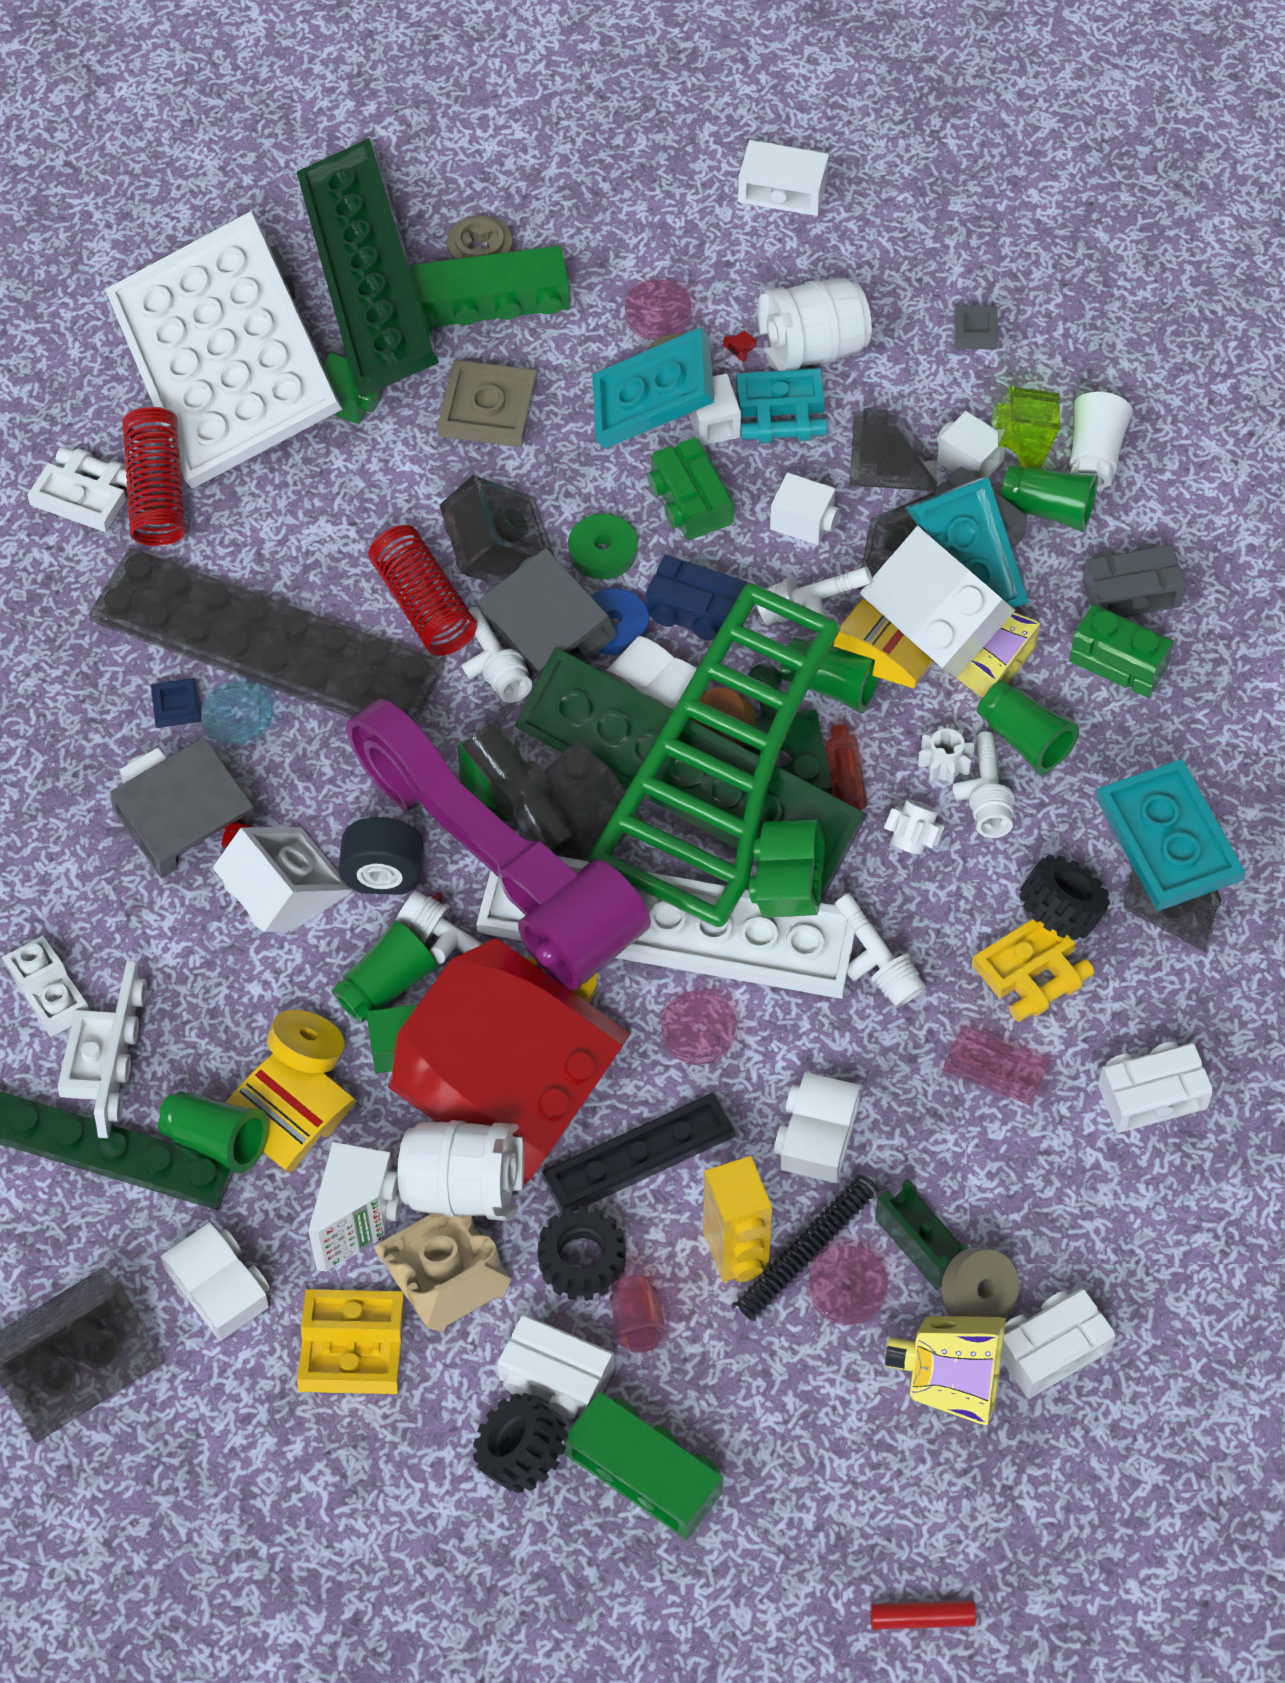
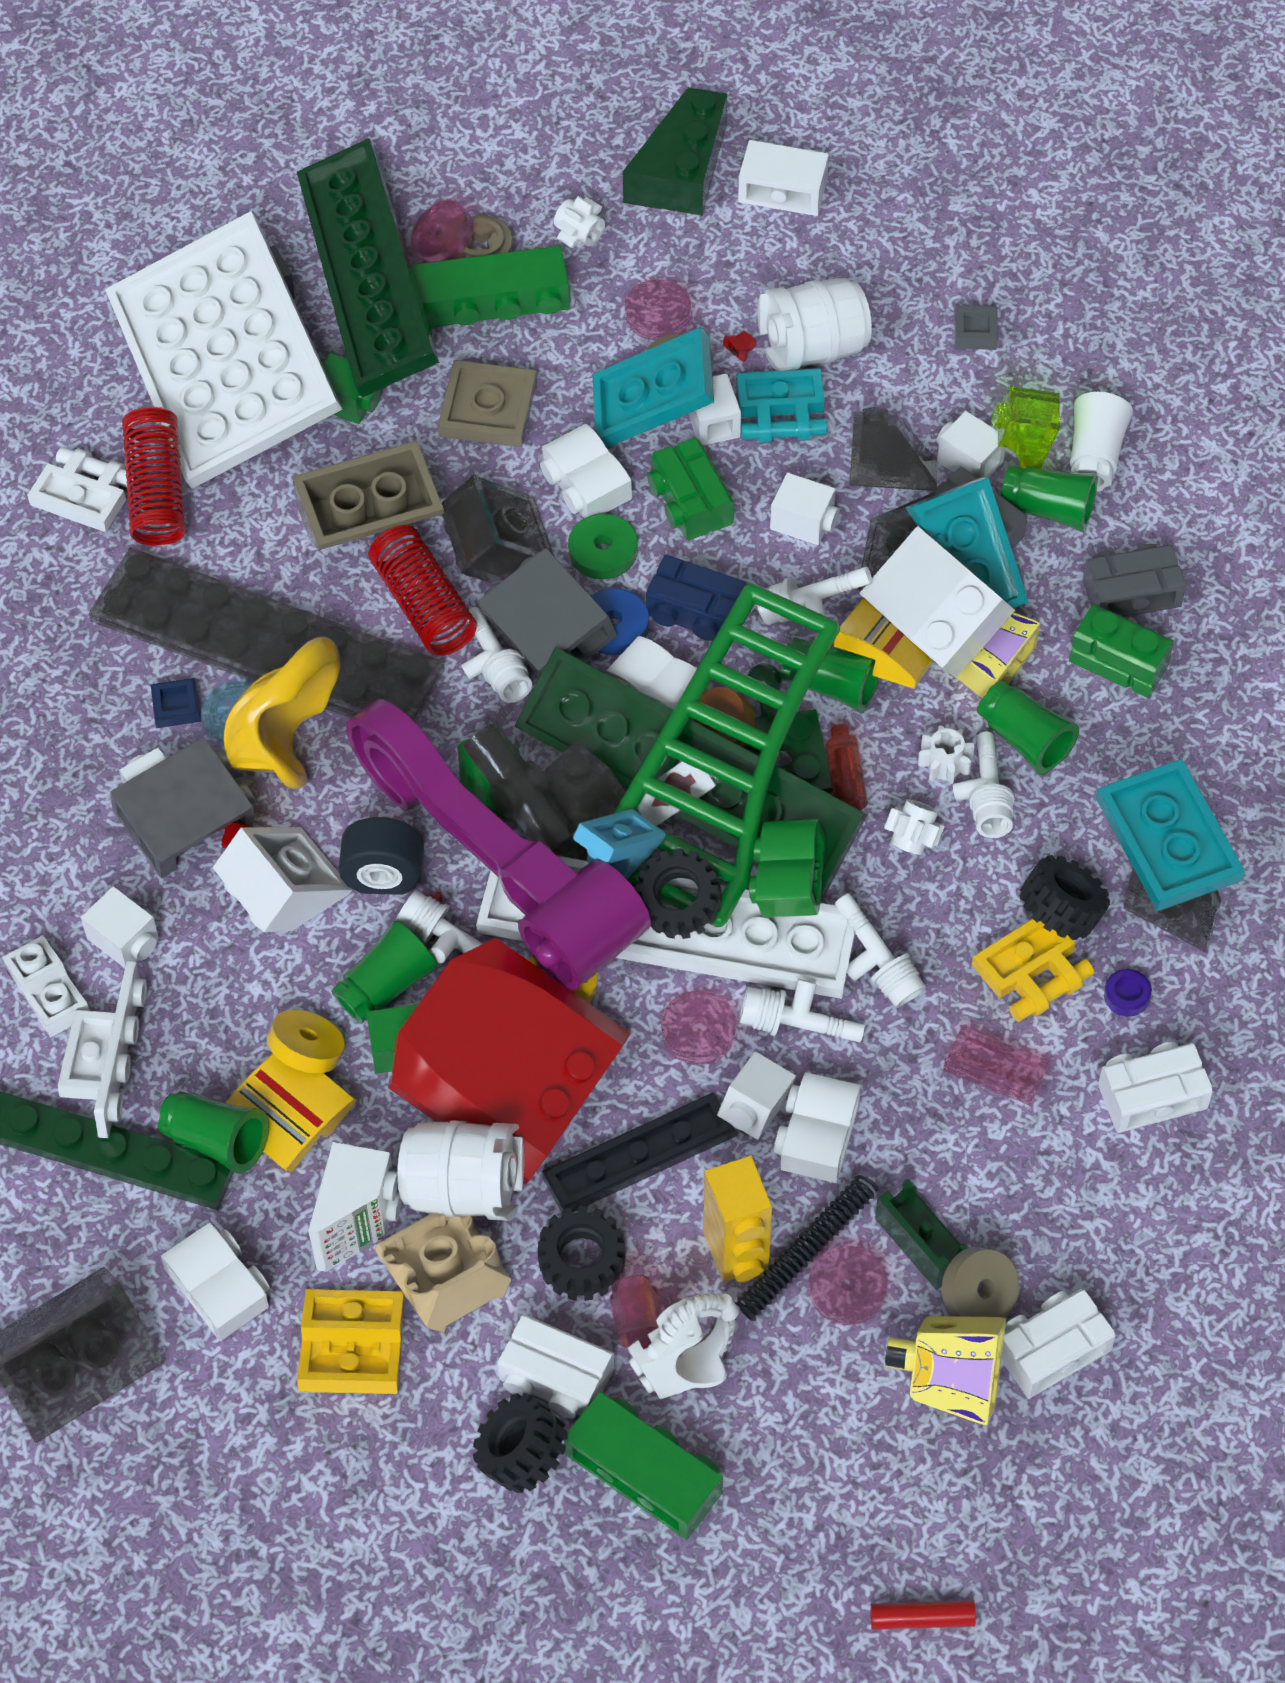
none -> white brick [81,886,159,968]
none -> yellow piece [224,637,341,790]
none -> dark tan slope [292,440,444,550]
none -> clear pink piece [411,200,474,263]
none -> white brick [540,424,632,518]
none -> white gear [554,196,605,249]
none -> medium azure slope [573,809,666,879]
none -> dark green wedge [623,87,727,216]
none -> white piece [627,1293,739,1399]
none -> black tyre [635,849,722,939]
none -> clear sticker [638,762,715,826]
none -> white brick [717,1051,796,1140]
none -> white piece [739,979,865,1043]
none -> dark purple tile [1104,969,1152,1017]

